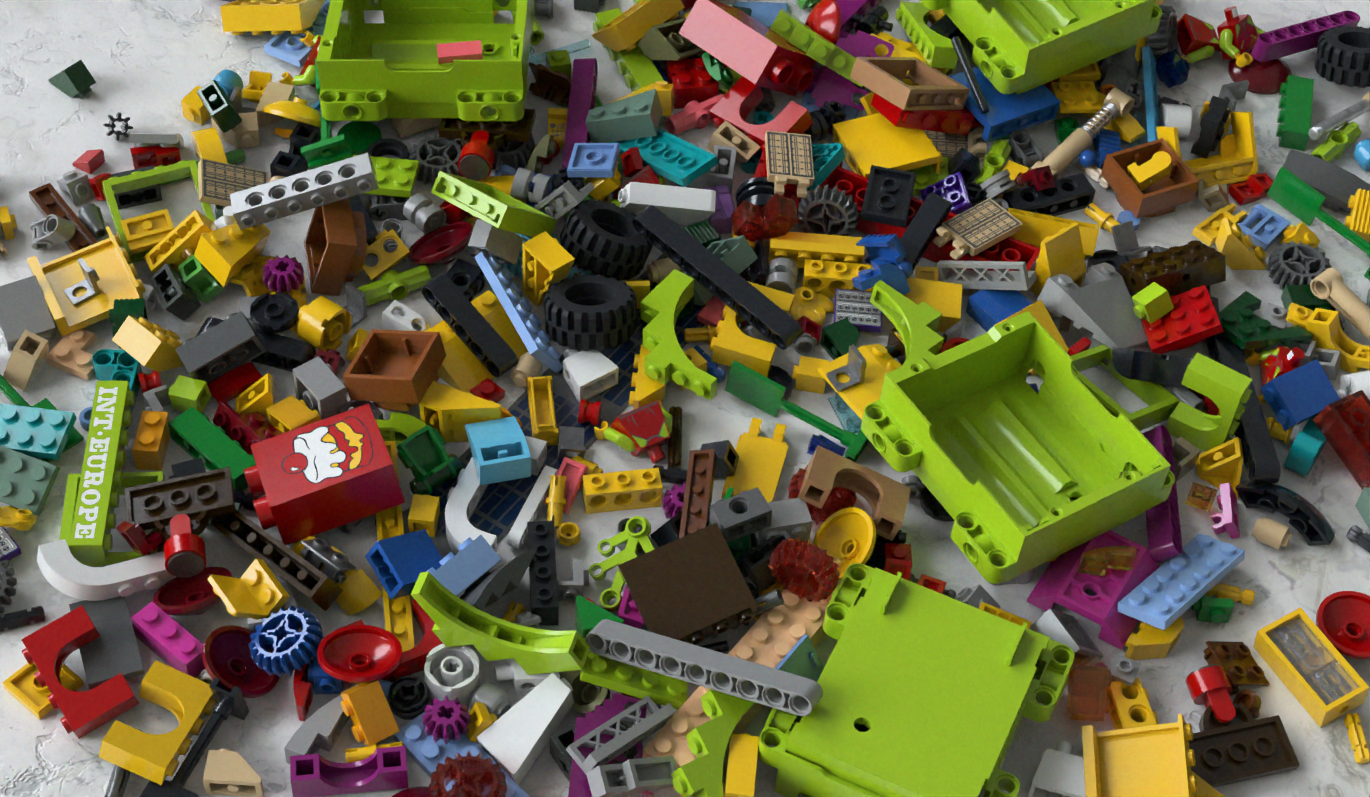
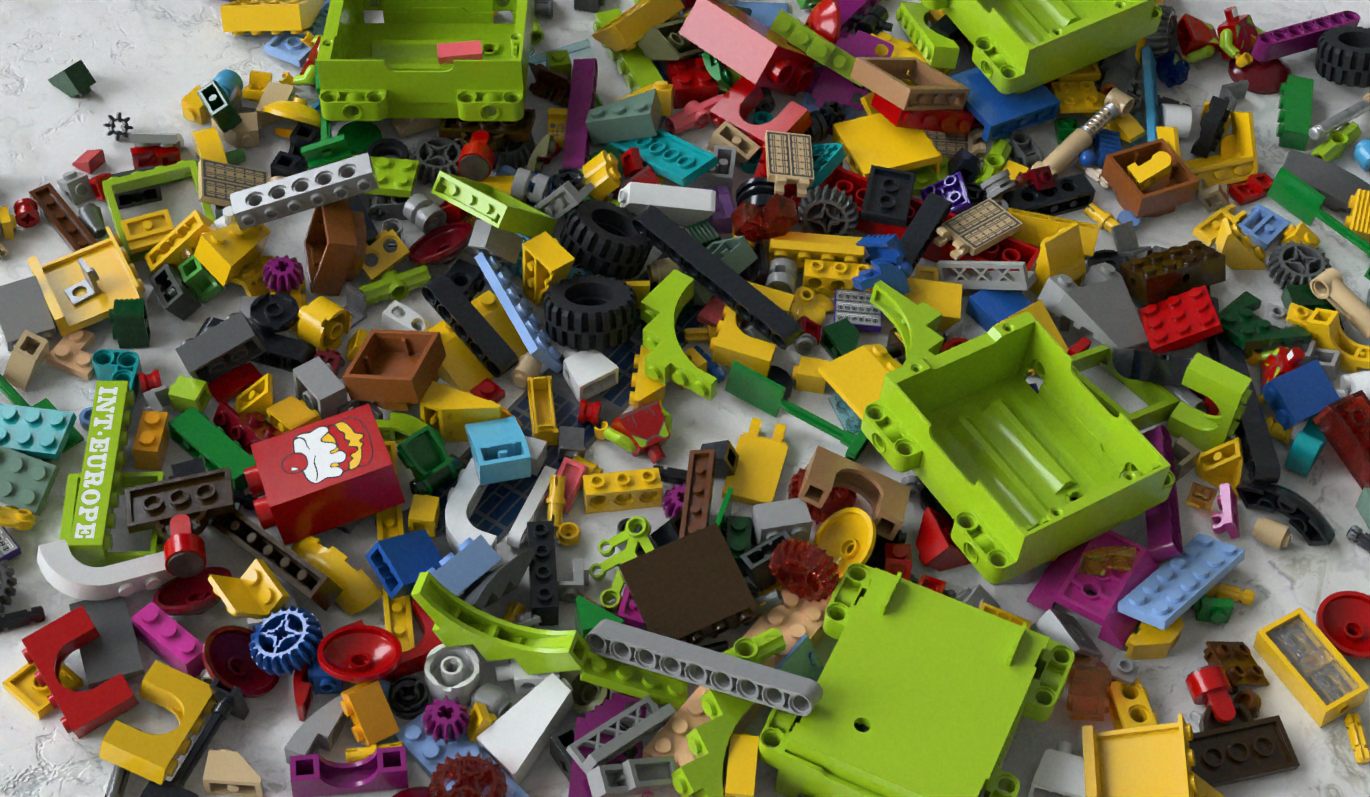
light grey piece [30,214,75,251] -> none
yellow slope [112,316,184,372] -> none
dark red bracket [116,521,164,556] -> none
dark grey hinge [301,538,356,584] -> none
medium blue tile [567,143,620,178] -> none
dark brown axle [668,406,682,469] -> none
dark grey brick [710,487,772,543] -> none
clear blue cone [807,434,845,456] -> none
flat silver bracket [826,344,867,392] -> none
black bar [951,37,989,114] -> none
lime brick [1131,282,1174,324] -> none
none -> red wheel [13,198,40,228]
none -> lime piece [722,627,786,663]
none -> red slope [915,507,972,572]

